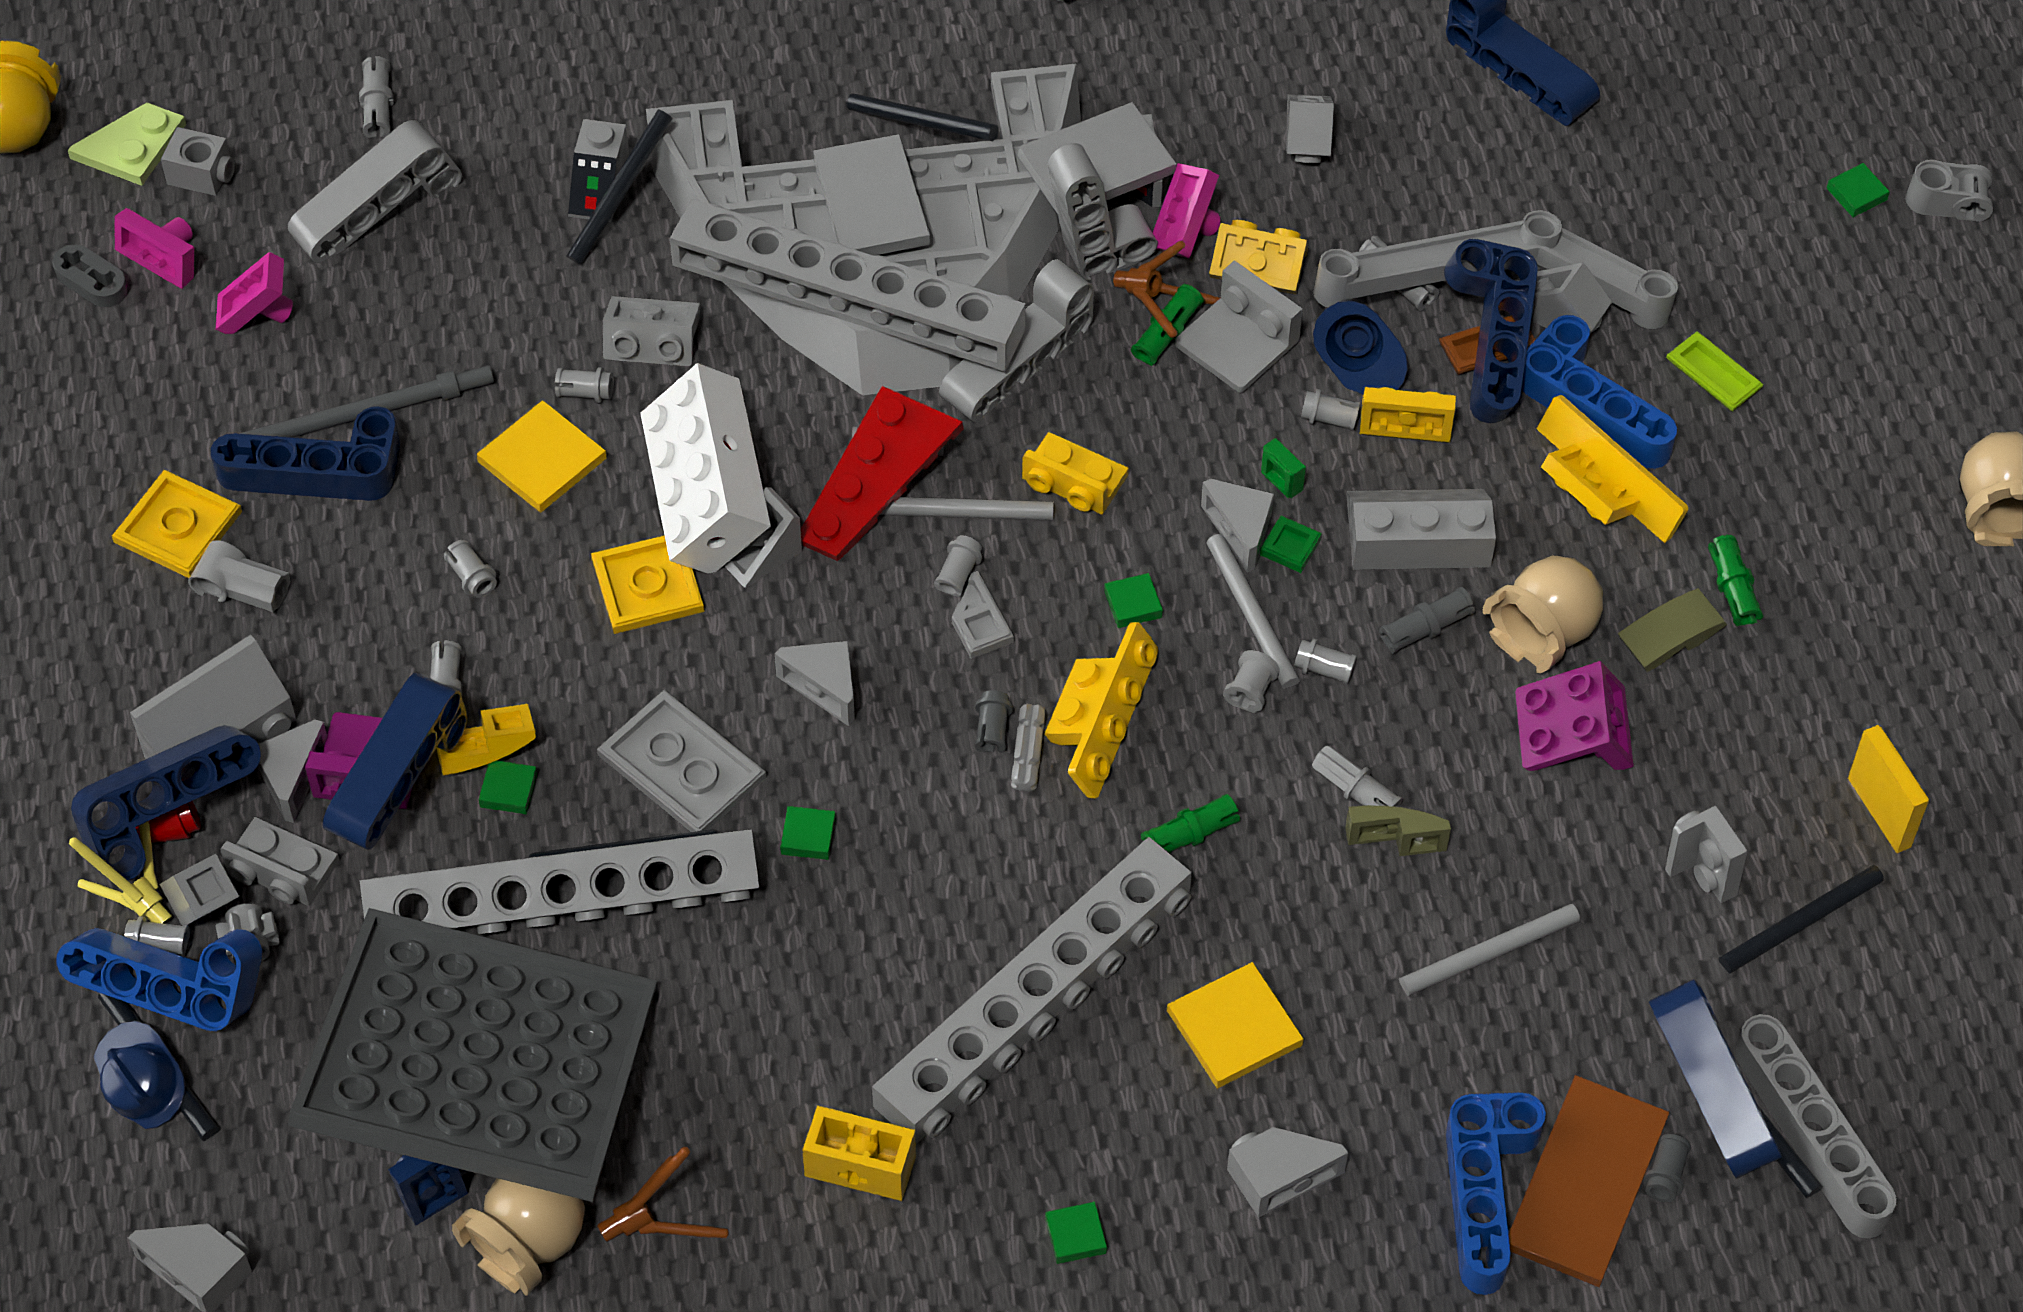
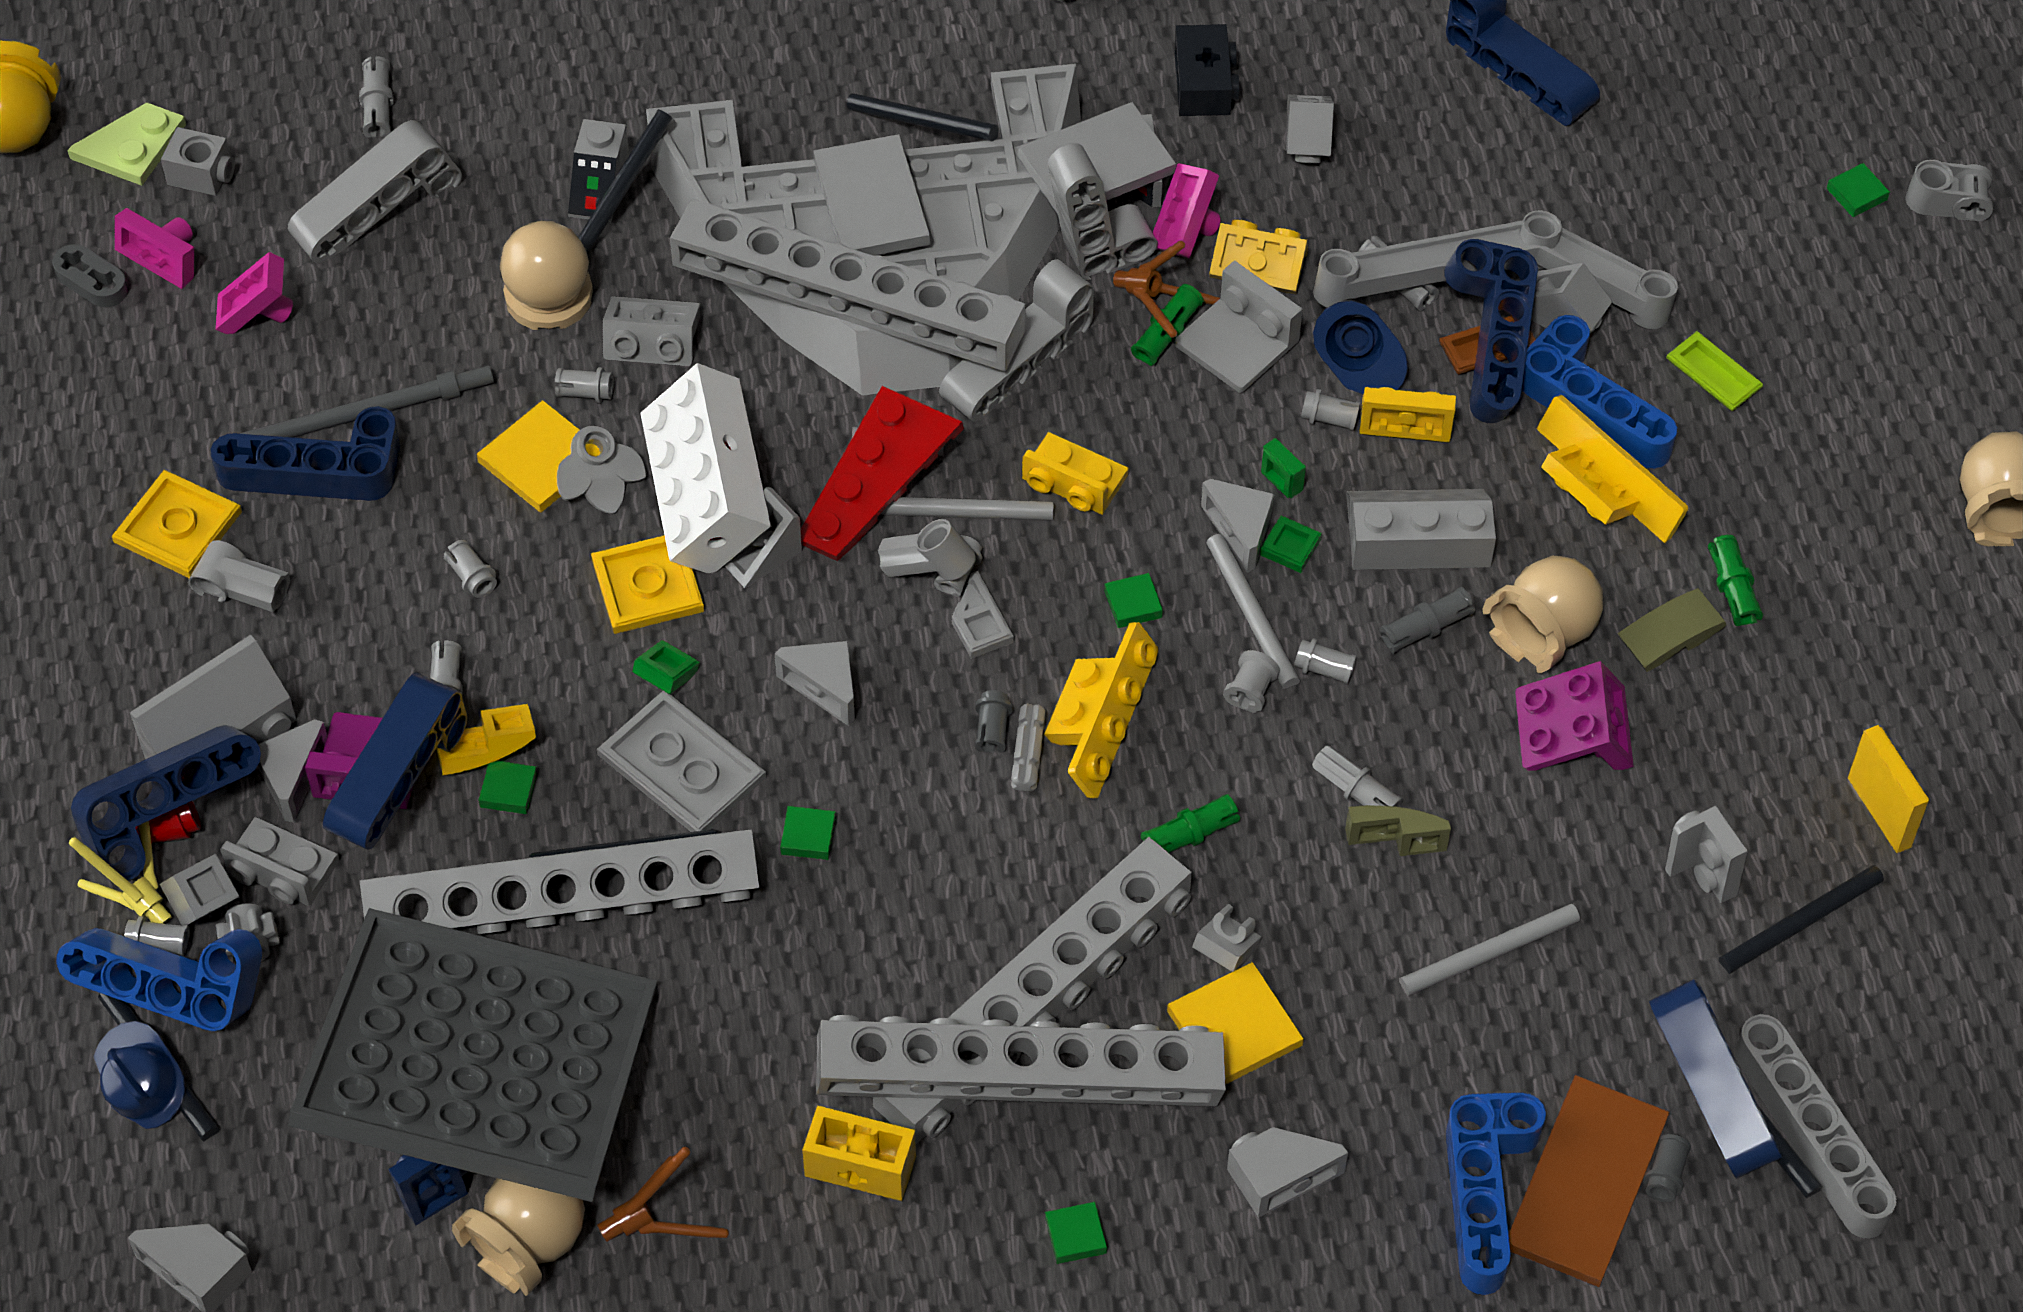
none -> tan tile [500,221,593,330]
none -> light grey plate [557,426,646,514]
none -> green tile [632,640,700,694]
none -> light grey brick [816,1015,1226,1106]
none -> light grey piece [878,519,975,581]
none -> black brick [1174,24,1239,116]
none -> light grey tile [1192,904,1262,972]

